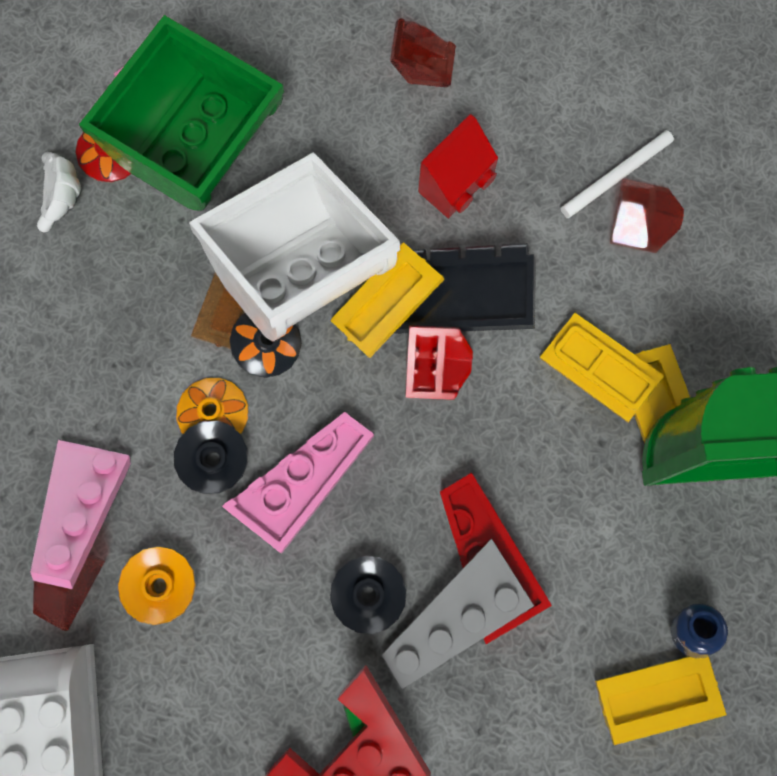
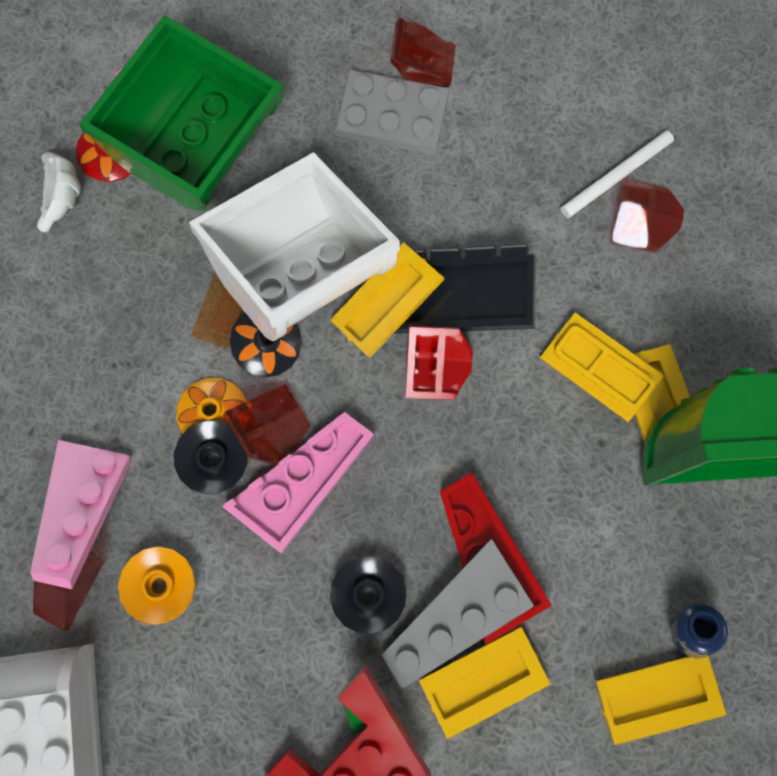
red slope [418,114,498,219] -> none
none -> clear red slope [224,384,310,465]
none -> light grey plate [336,70,449,155]
none -> yellow piece [419,627,551,739]

